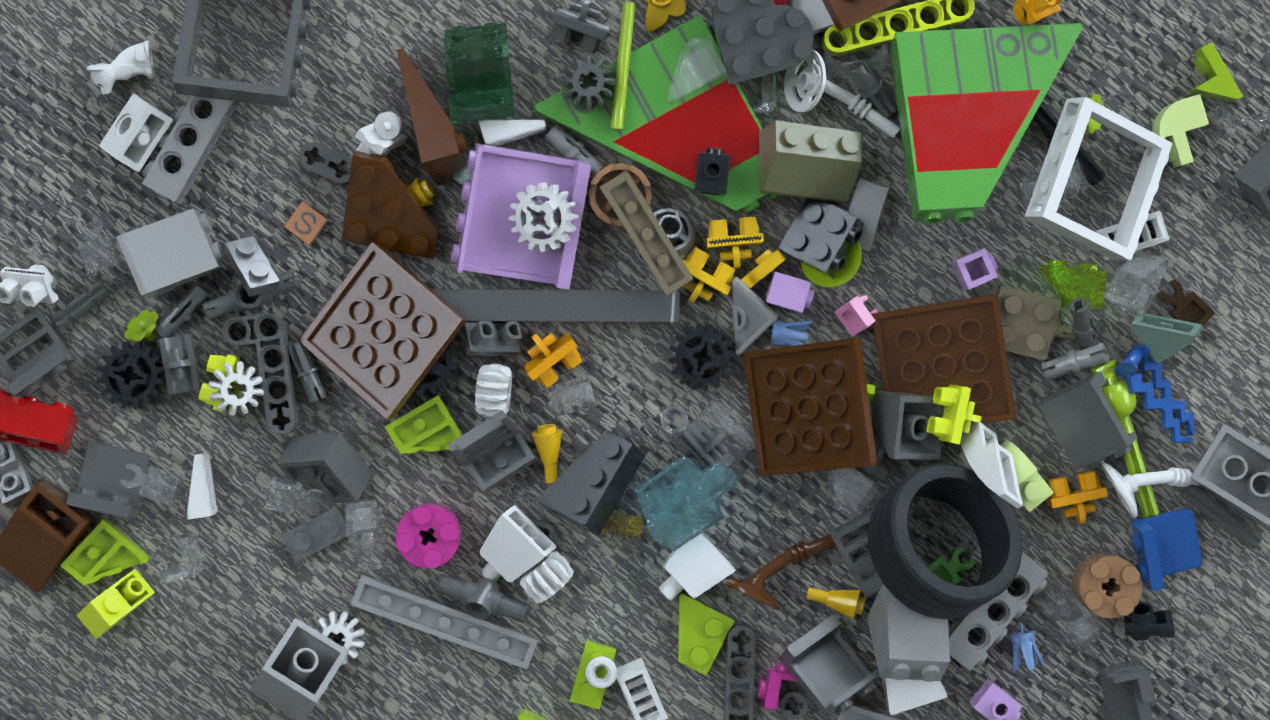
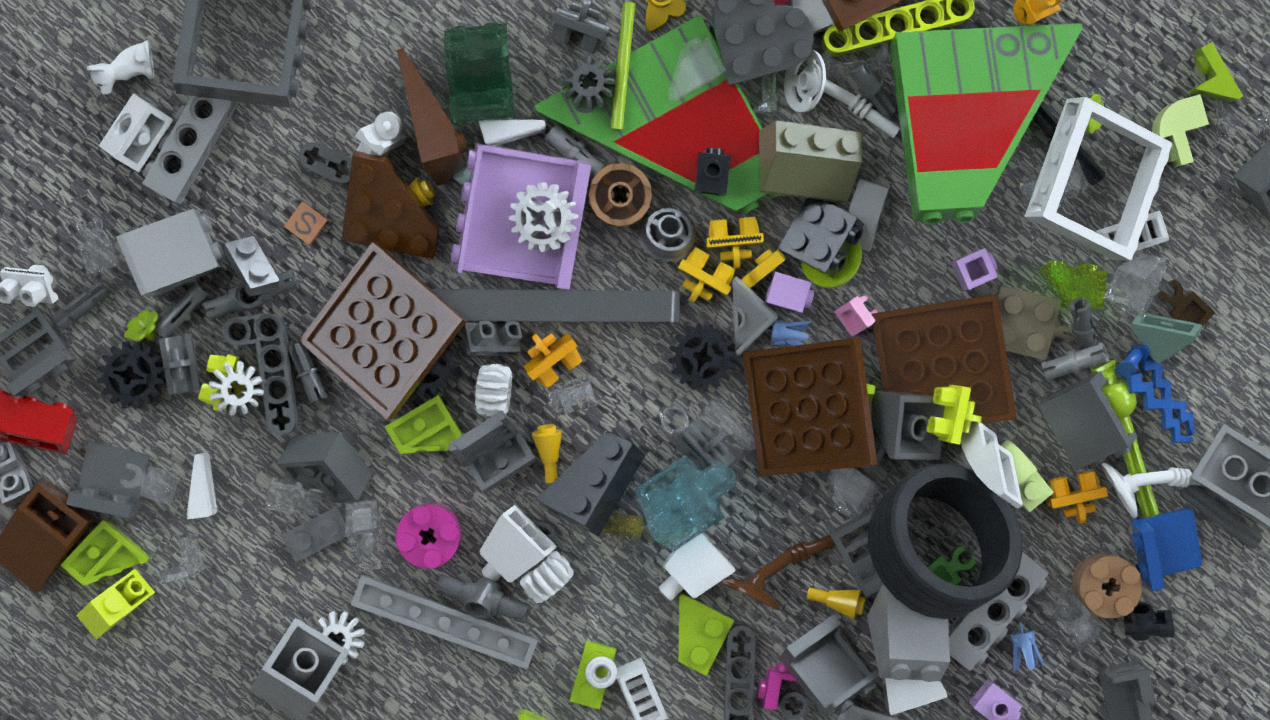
dark tan plate [600,170,693,296] -> none

